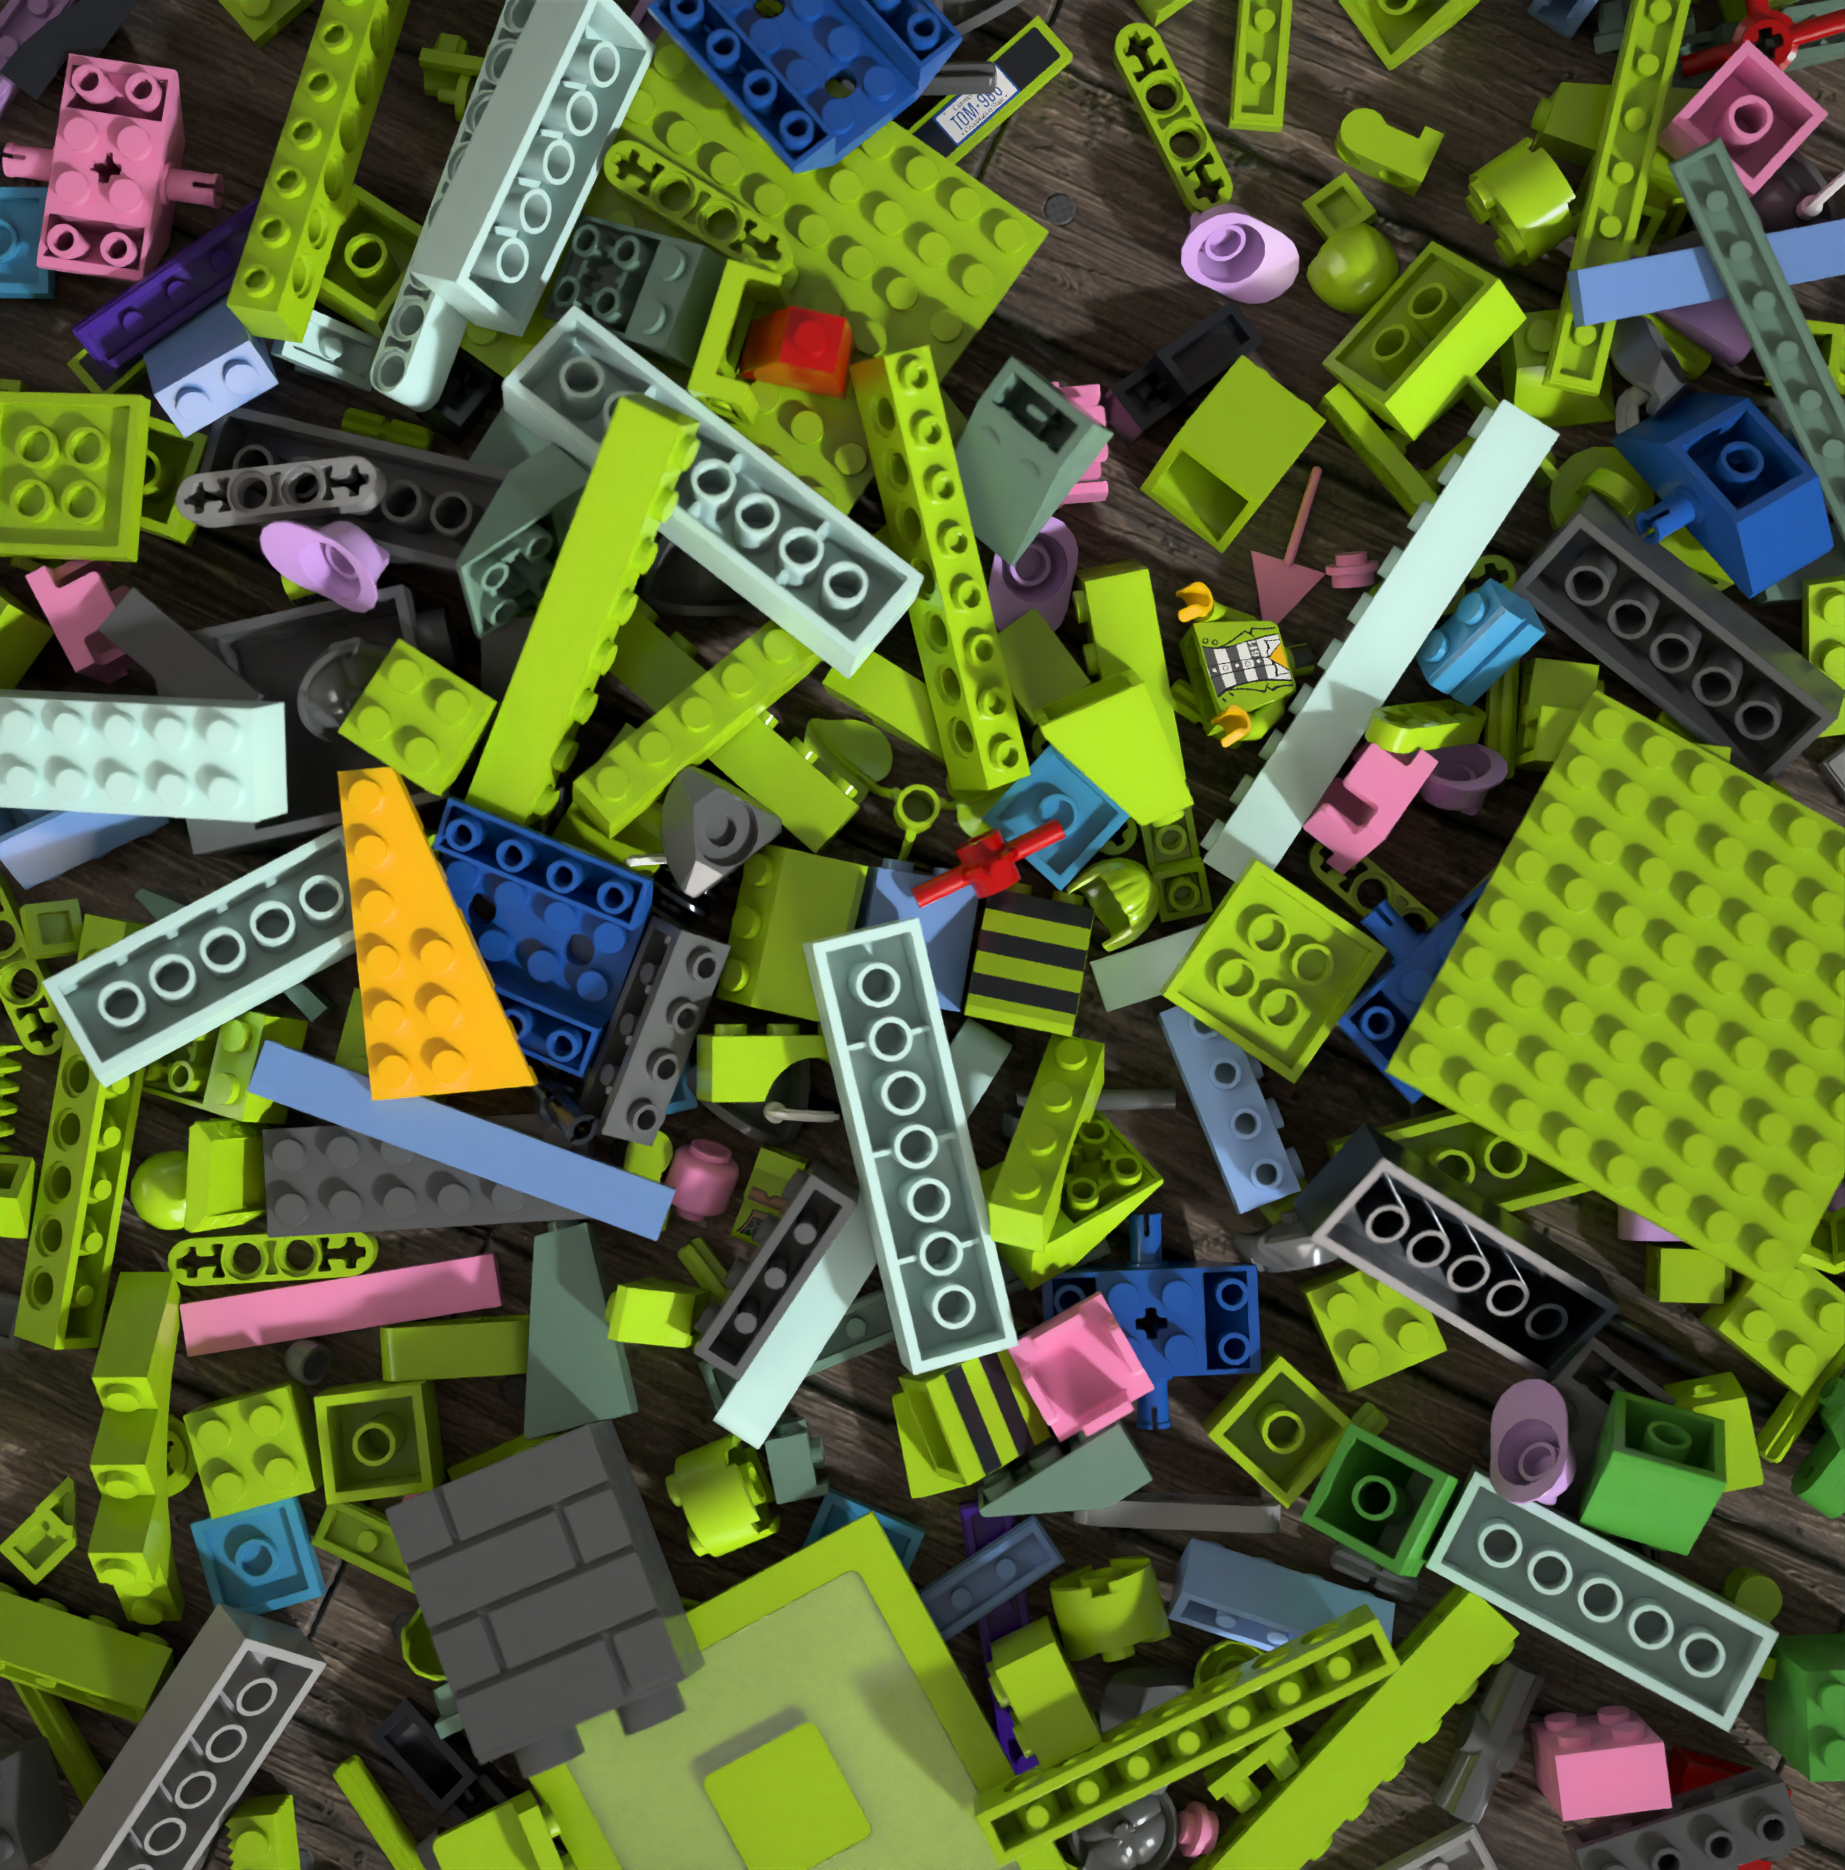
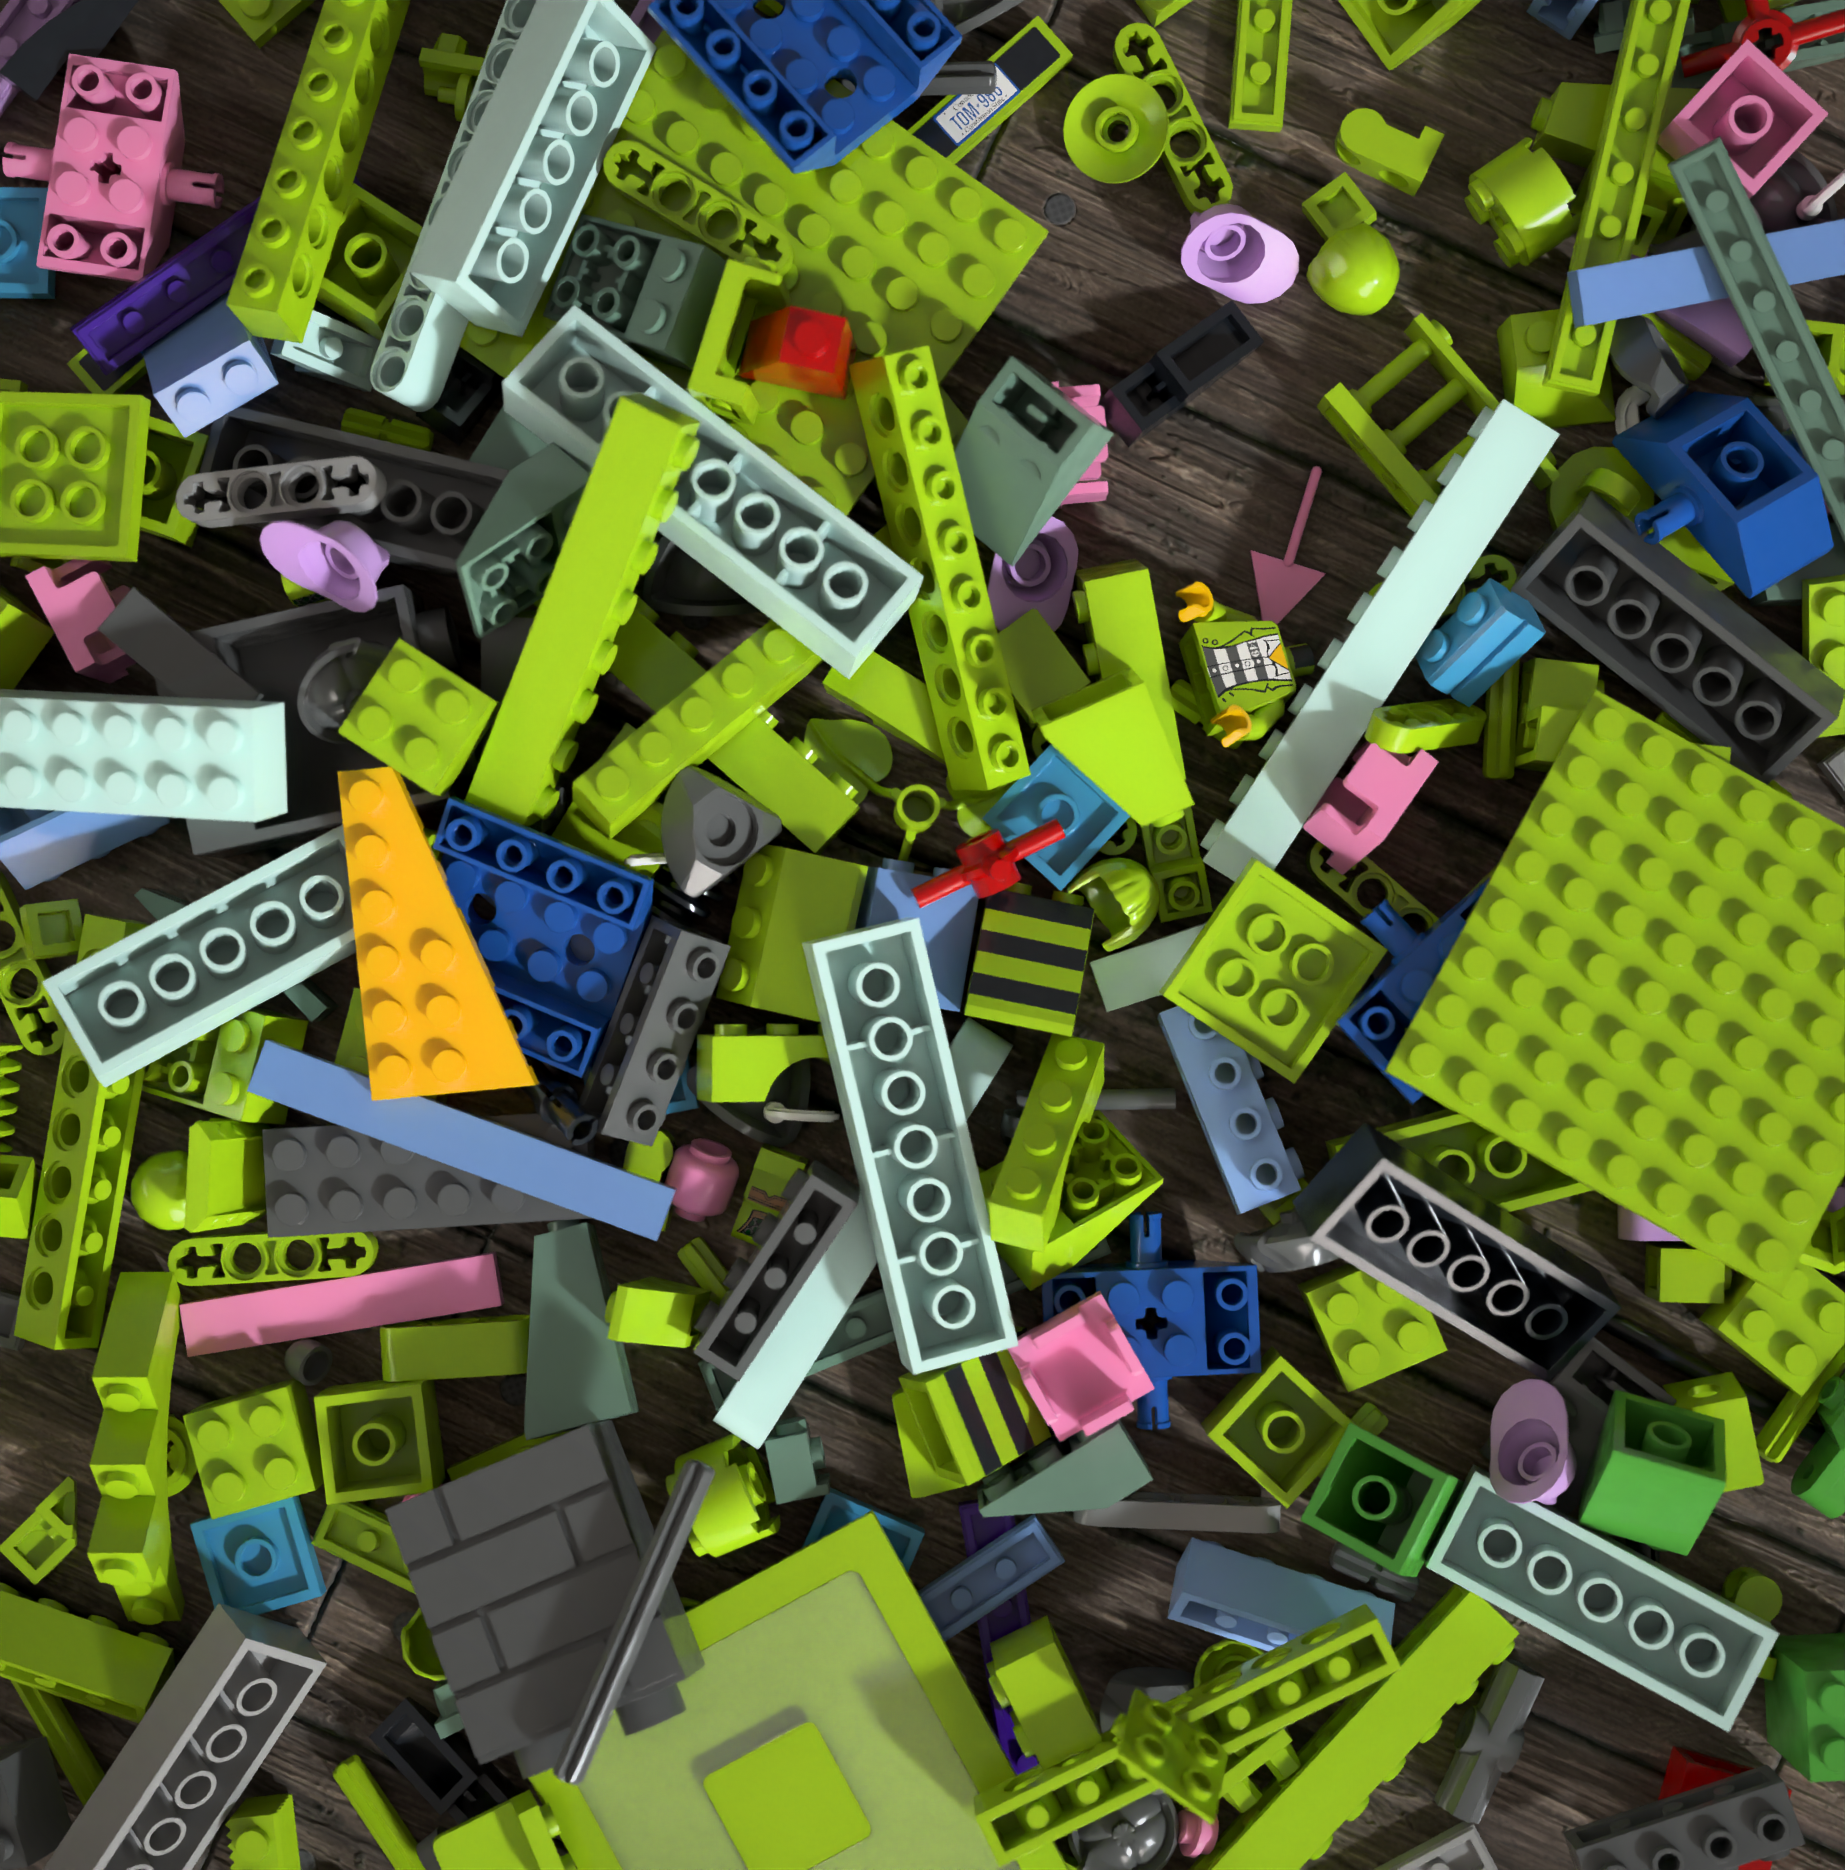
lime brick [1049,1555,1172,1662] -> none
lime slope [1140,355,1327,554] -> none
lime slope [1322,241,1527,441] -> none
bright pink plate [1325,551,1379,588] -> none
lavender piece [1405,743,1508,816] -> none
bright pink brick [1529,1706,1672,1821] -> none
none -> dark grey axle [553,1459,715,1785]
none -> lime dish [1063,74,1169,184]
none -> lime hinge [1110,1688,1228,1825]

